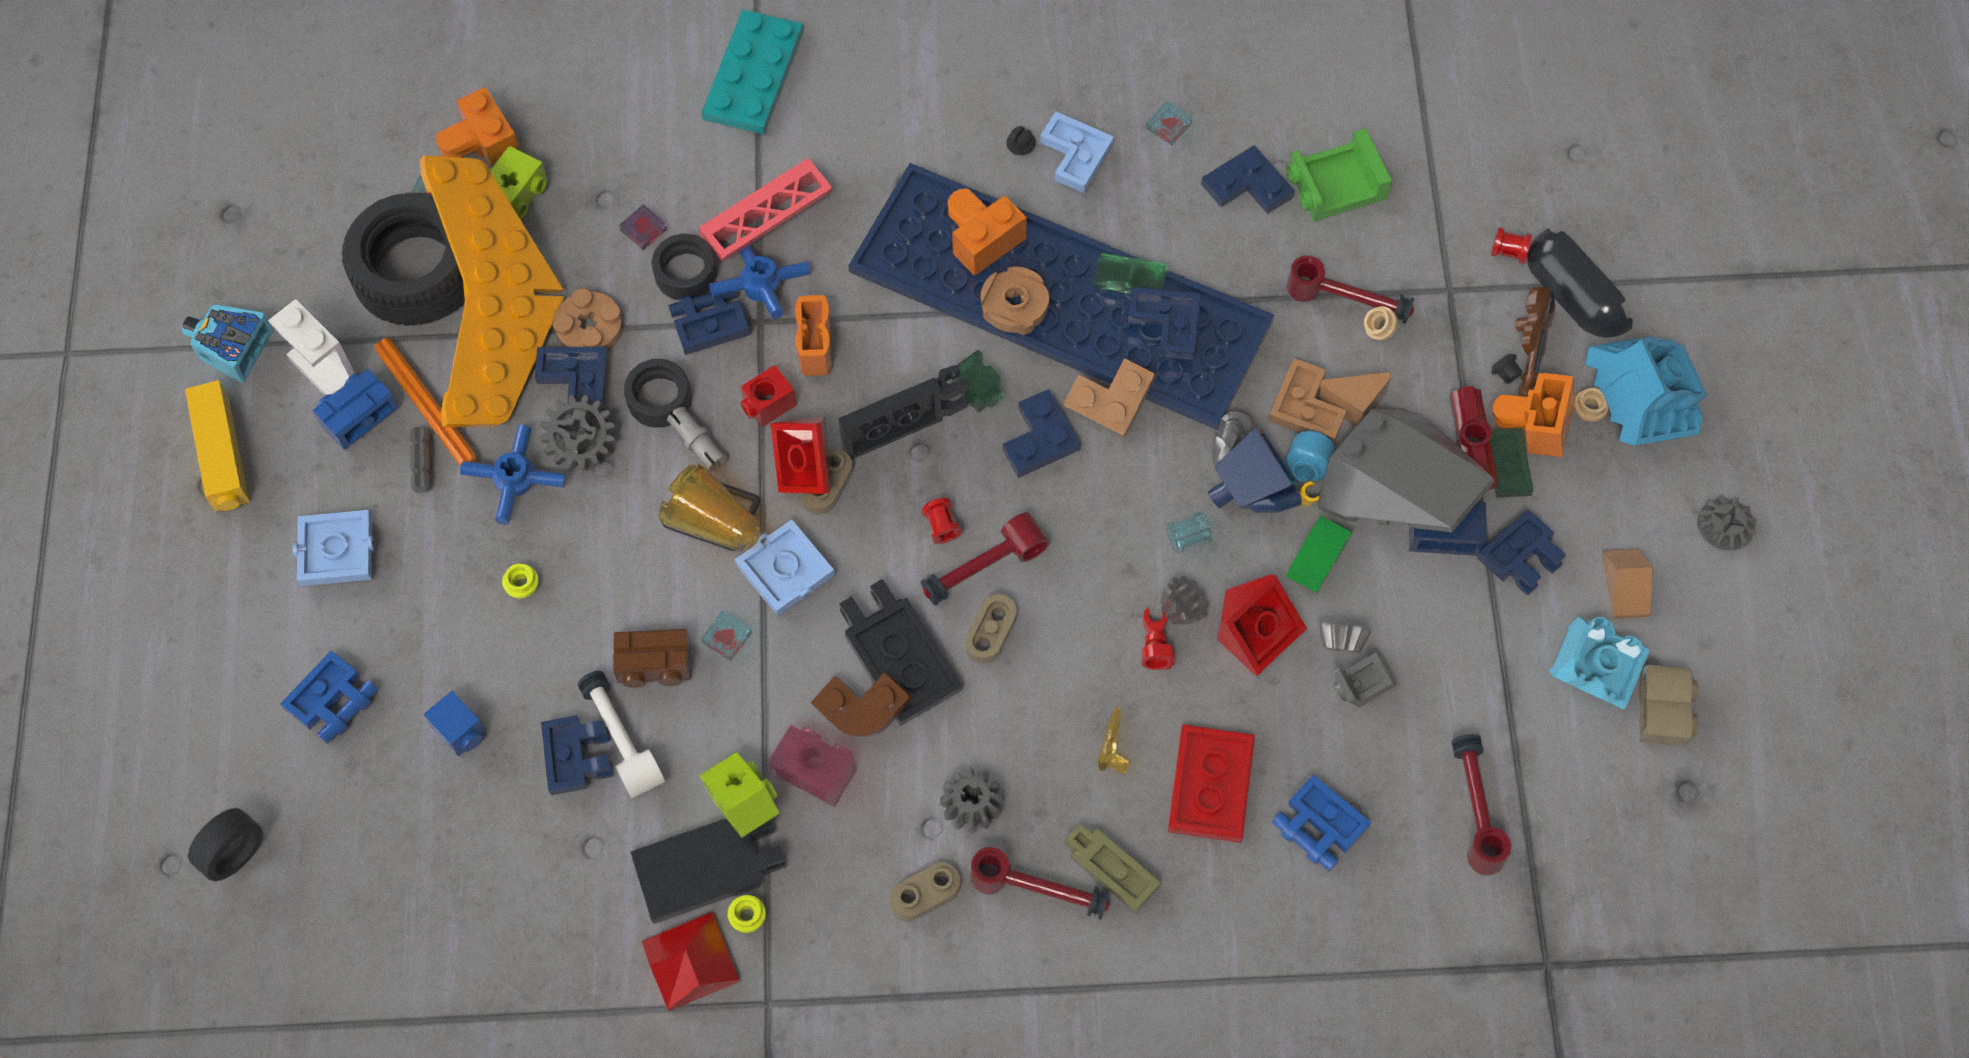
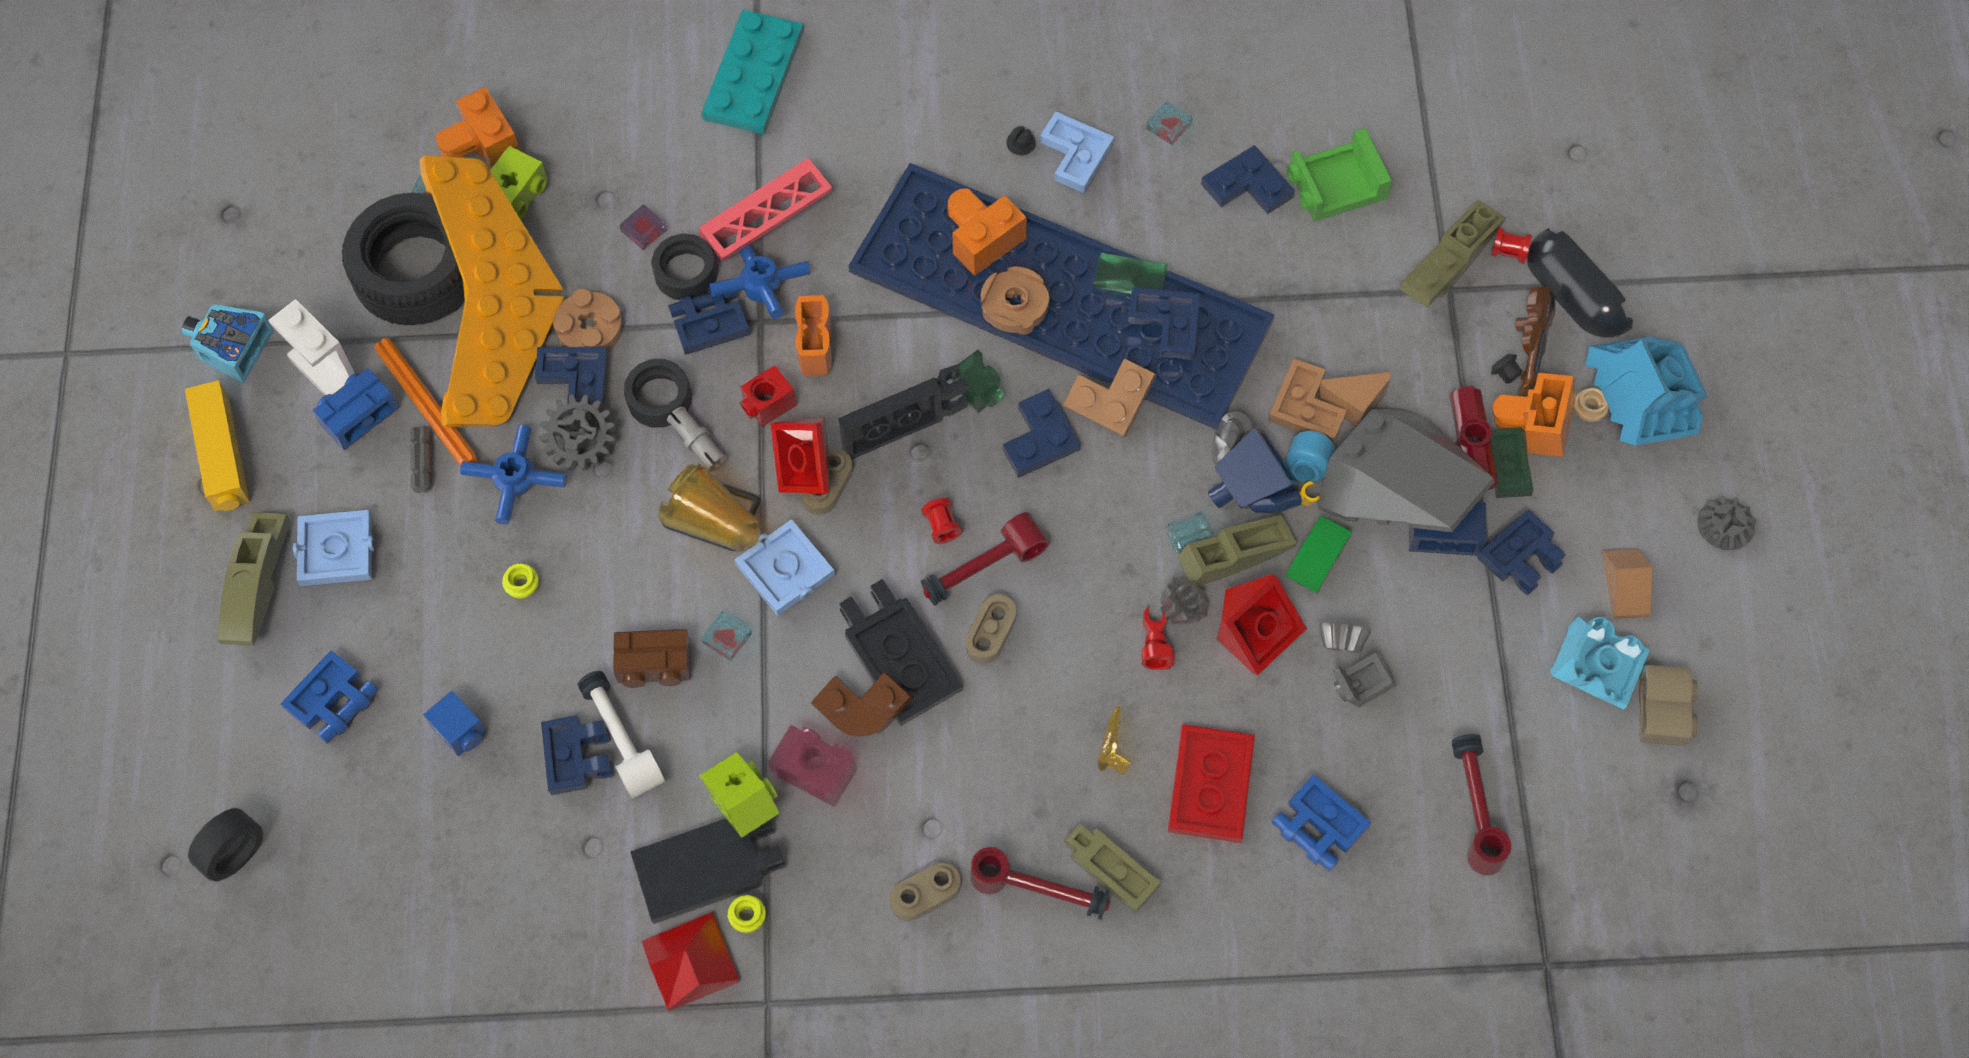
dark grey gear [940,768,1003,834] -> none
dark red piece [1287,255,1414,324] -> none
tan plate [1364,306,1398,341] -> none
none -> olive slope [218,512,291,646]
none -> olive slope [1178,514,1297,586]
none -> olive slope [1400,199,1506,308]

